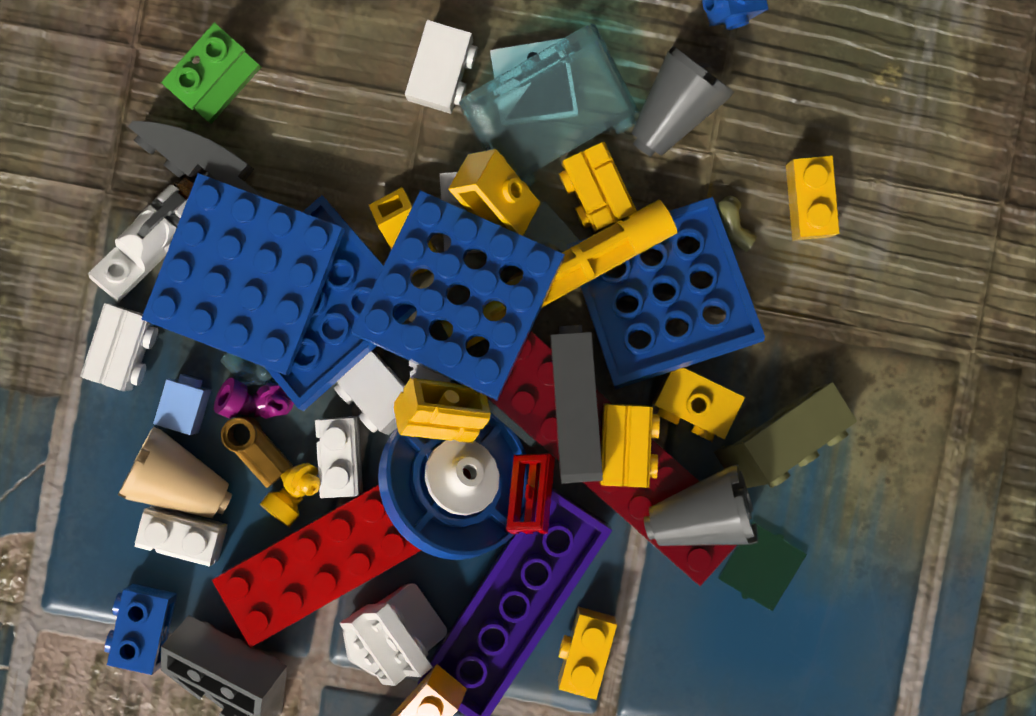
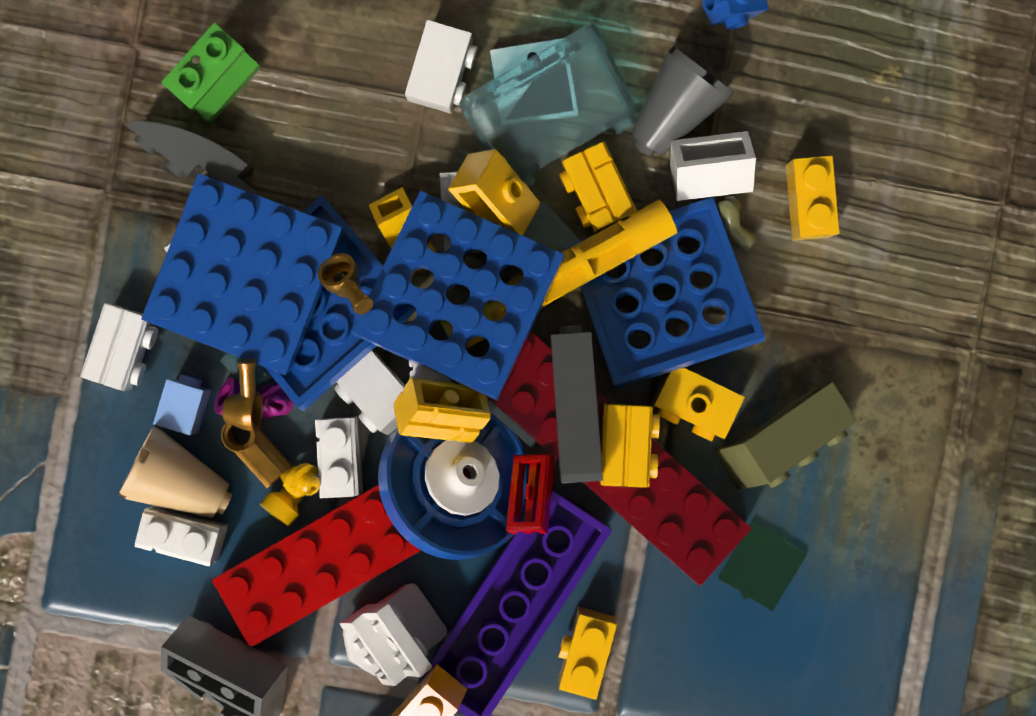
white plate [88,178,194,303] -> none
blue brick [104,584,177,675] -> none
dark grey cone [644,464,759,546] -> none
none -> pearl gold bar [222,358,263,431]
none -> pearl gold bar [318,253,373,315]
none -> white brick [670,131,756,201]

